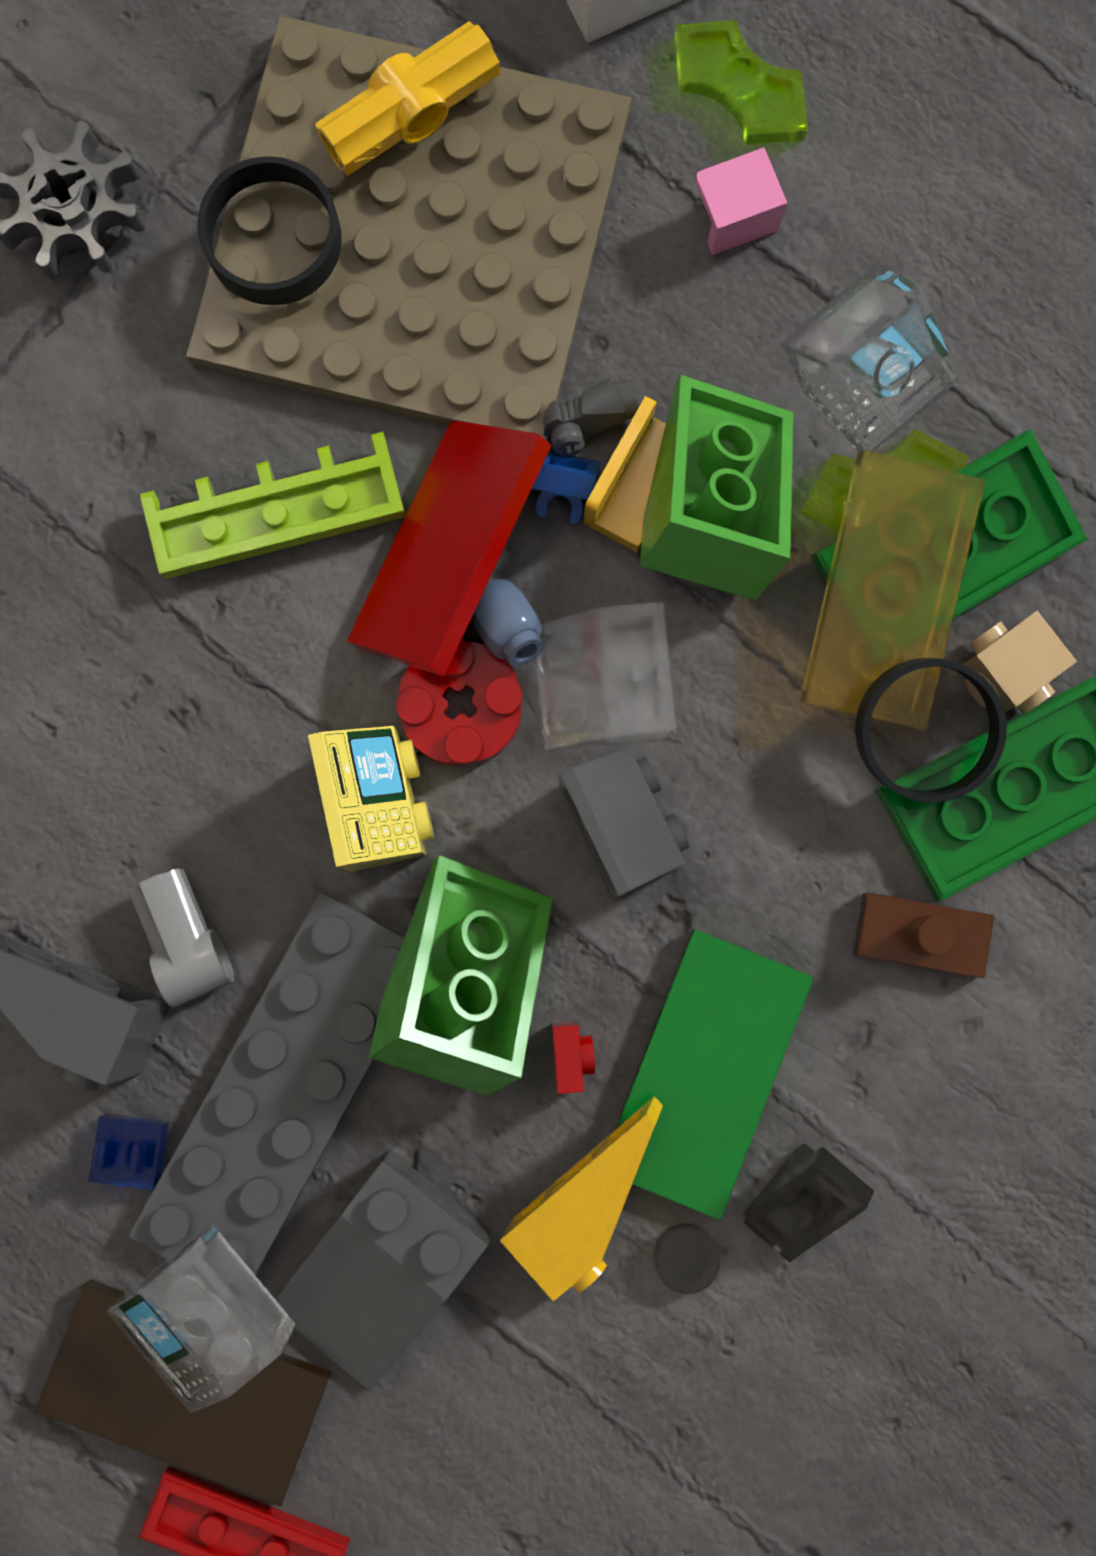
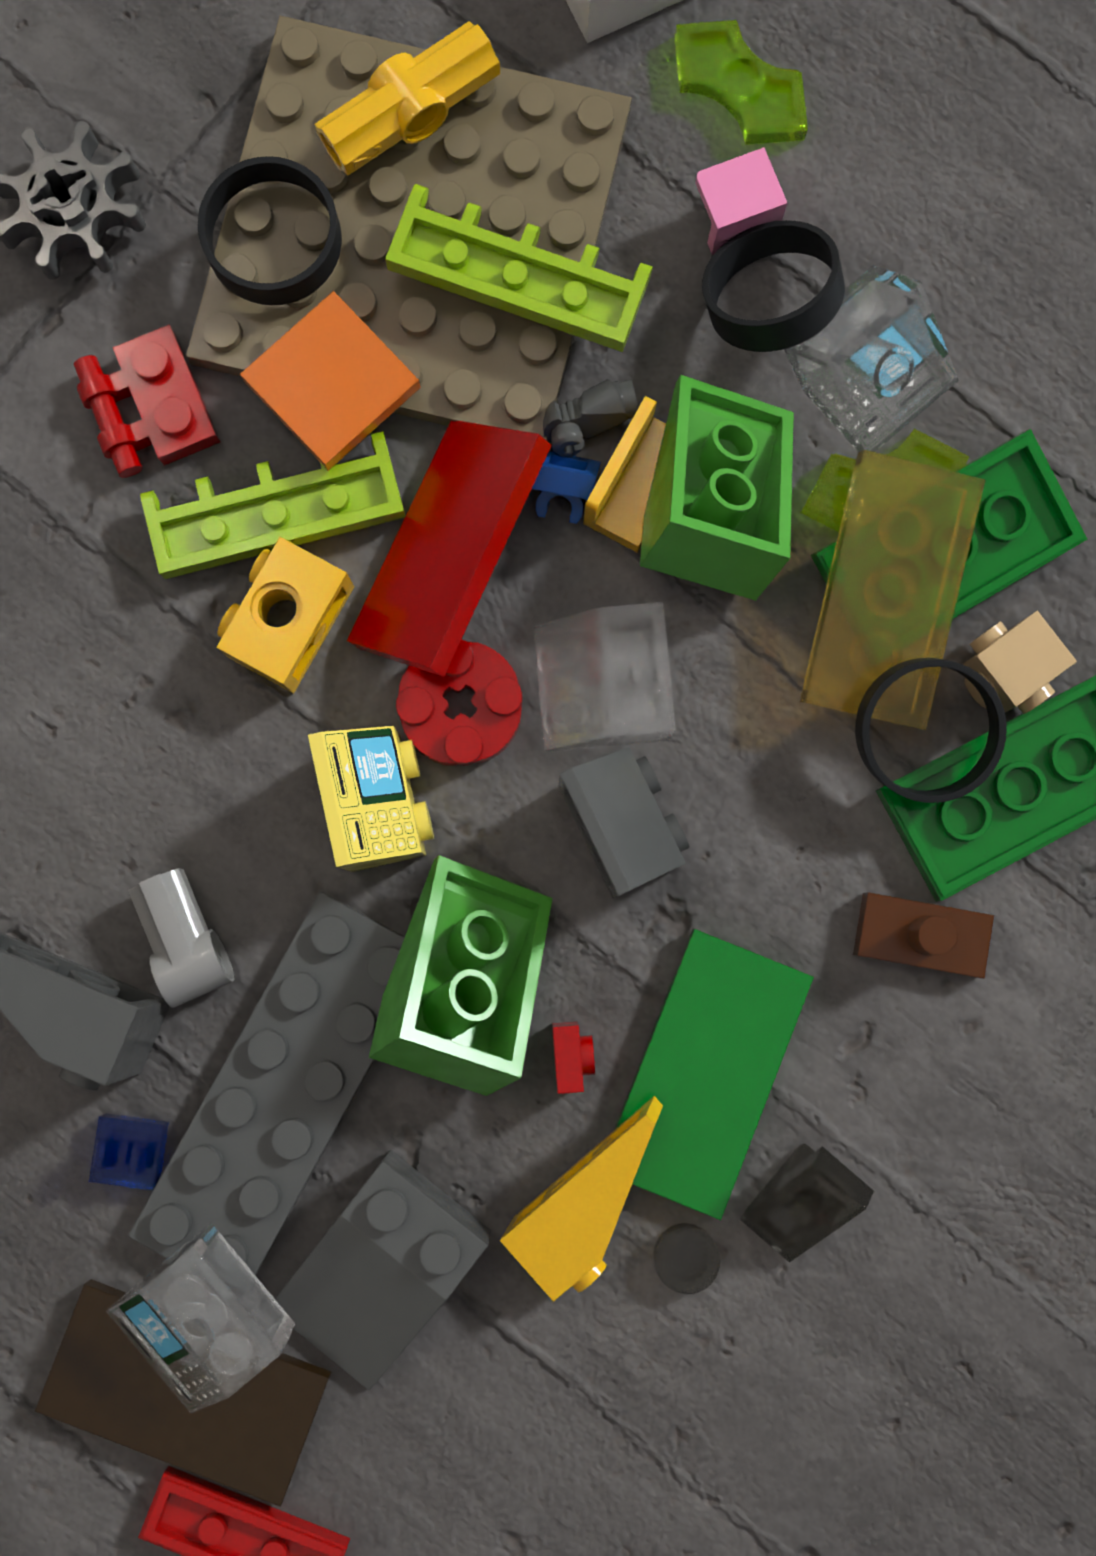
sand blue plant [471,577,543,666] -> none
none -> red plate [73,324,221,478]
none -> yellow brick [216,537,355,694]
none -> orange tile [240,291,421,471]
none -> lime hinge [385,184,653,352]
none -> black tyre [702,220,845,352]

